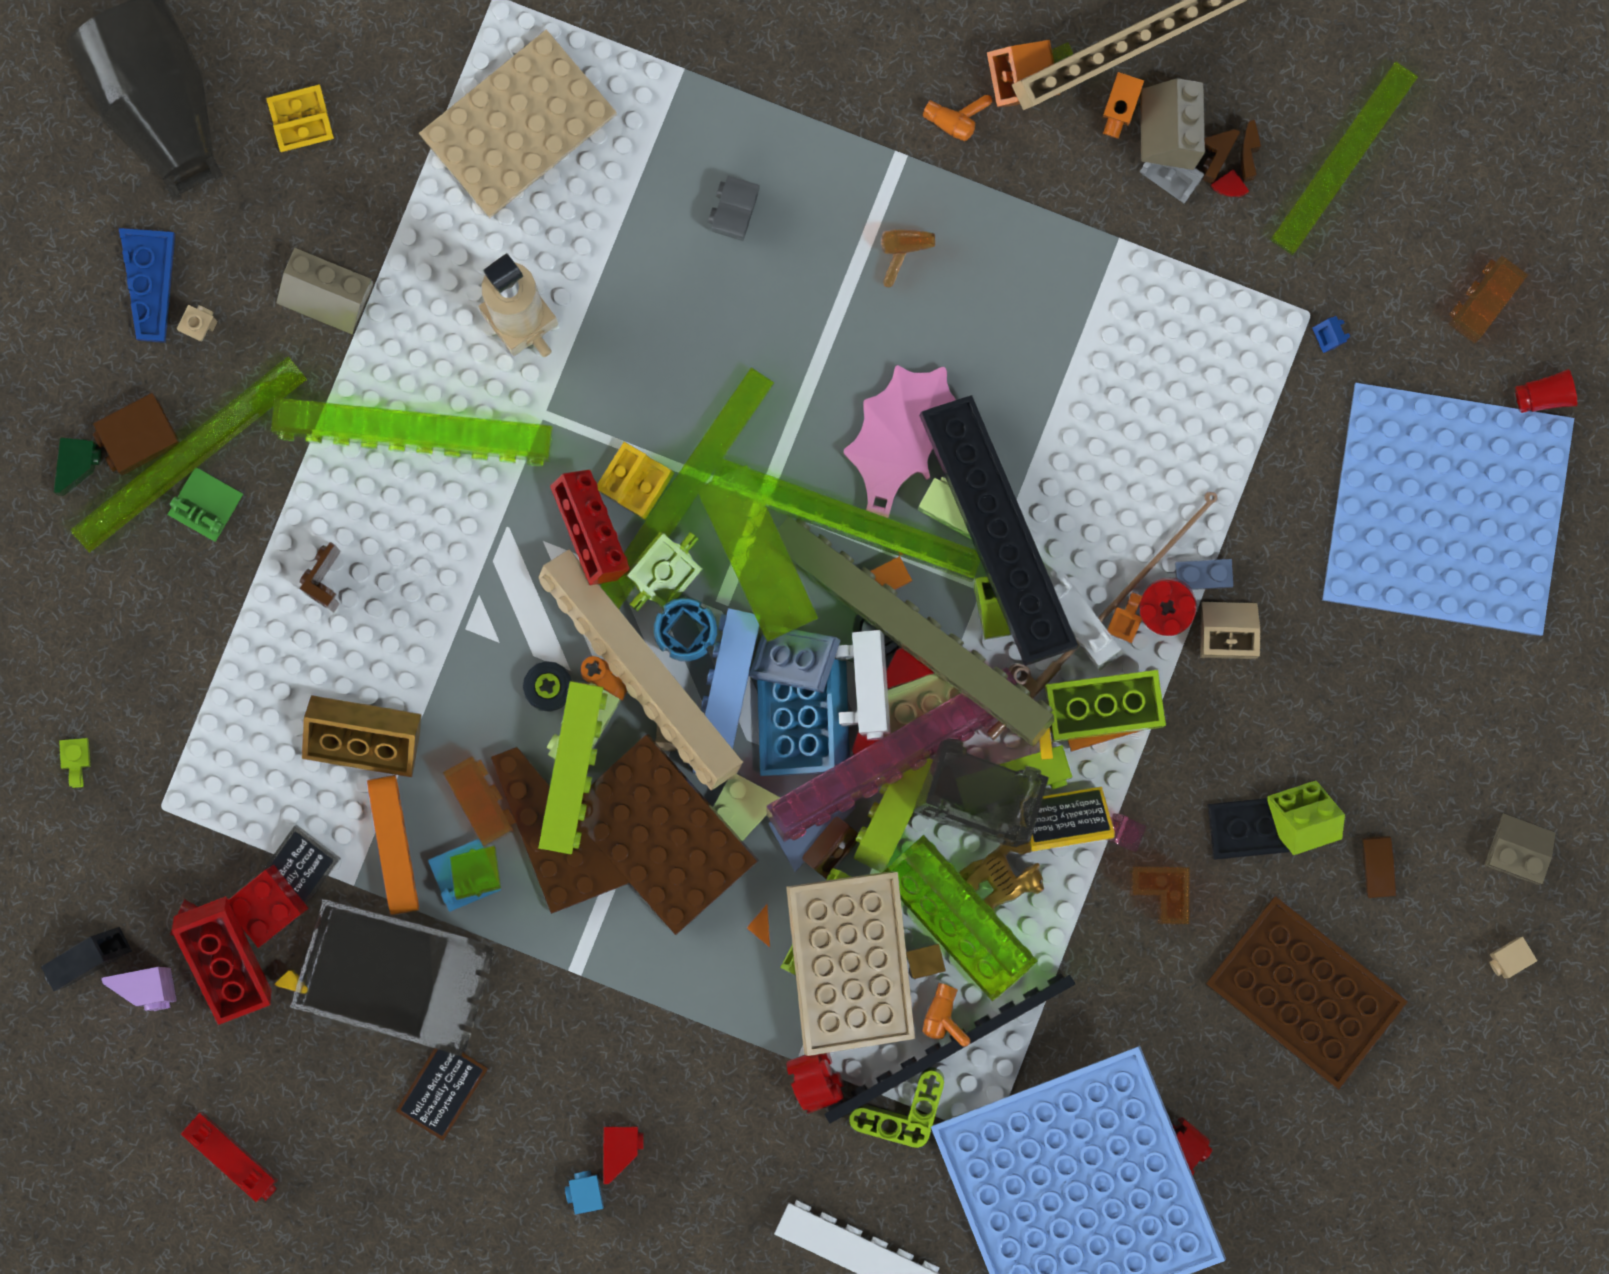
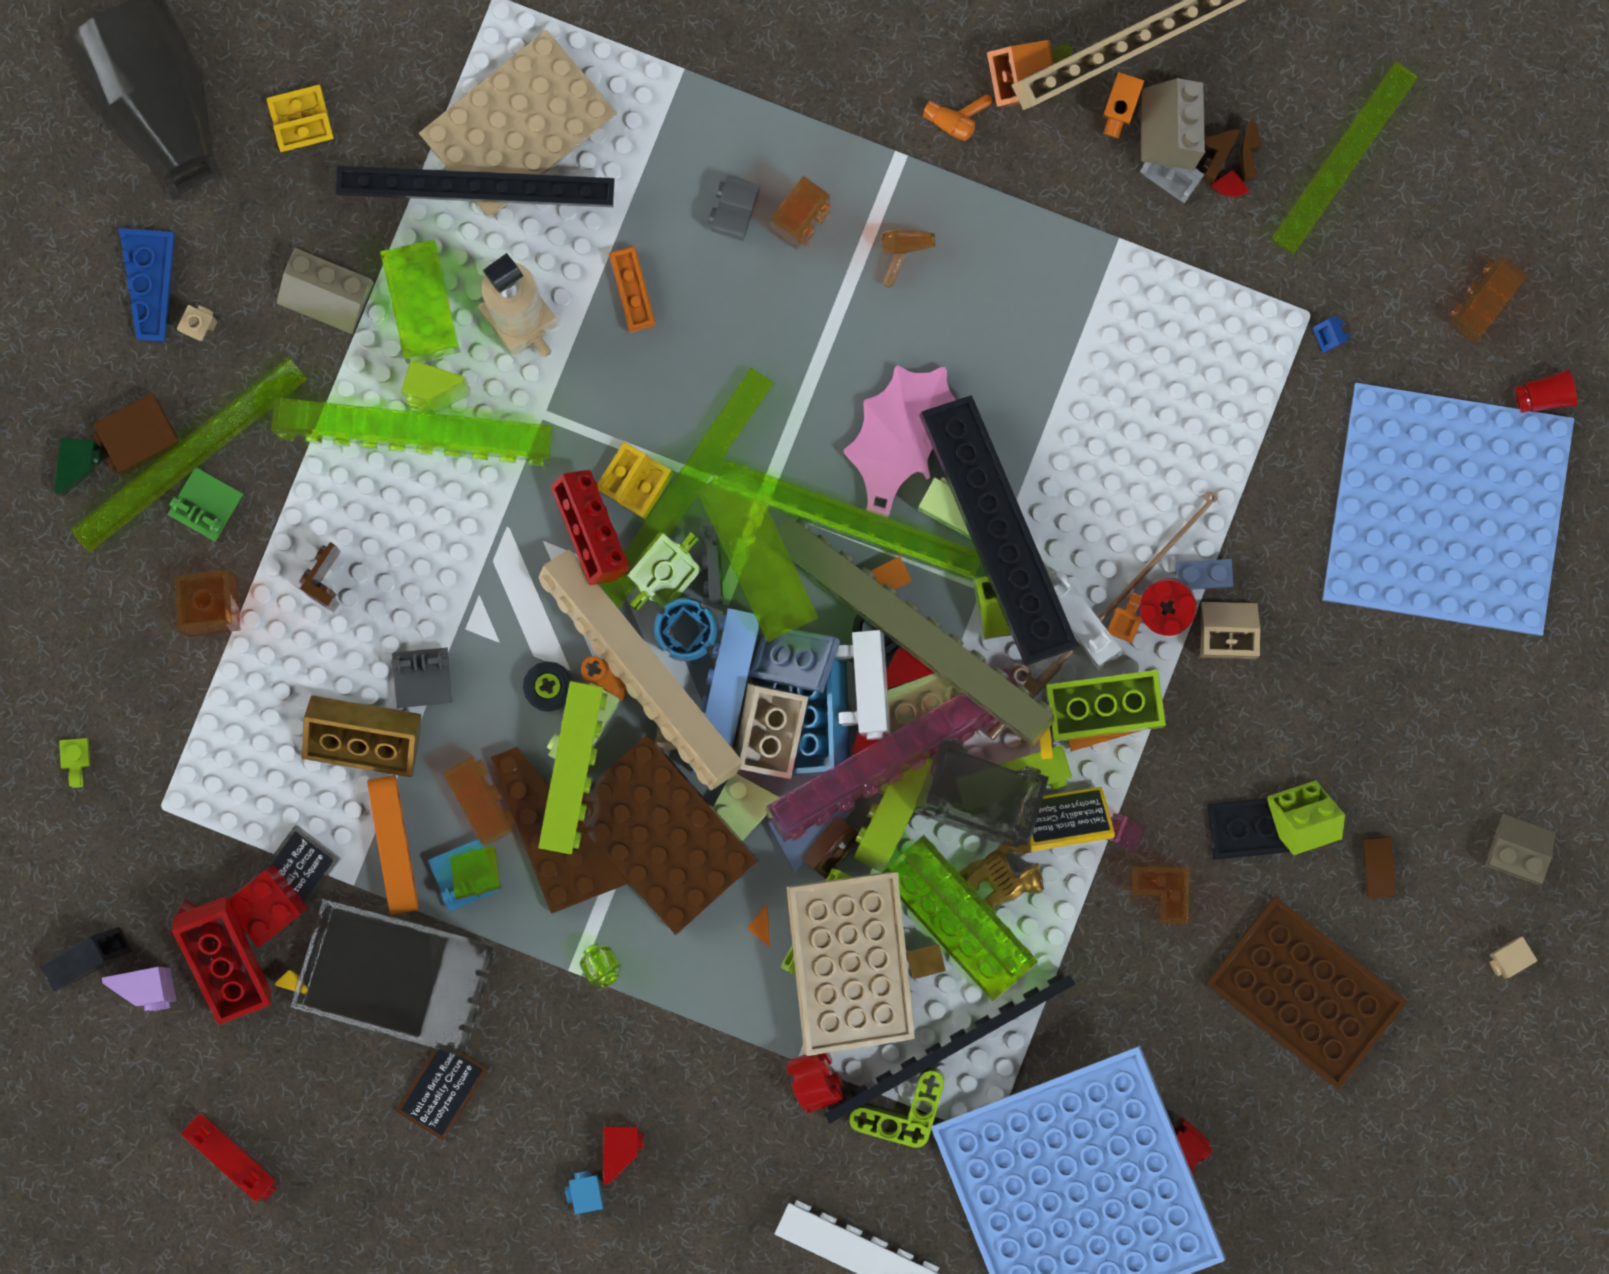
orange piece [922,983,970,1047] -> none
none -> clear orange brick [174,569,241,637]
none -> black plate [335,166,615,208]
none -> clear neon green brick [380,239,461,364]
none -> dark grey hinge [391,647,453,708]
none -> lime slope [401,360,471,415]
none -> clear neon green head [580,944,621,988]
none -> orange tile [609,246,657,333]
none -> dark grey hinge [700,525,724,604]
none -> tan slope [733,683,808,779]
none -> clear orange brick [770,176,831,250]

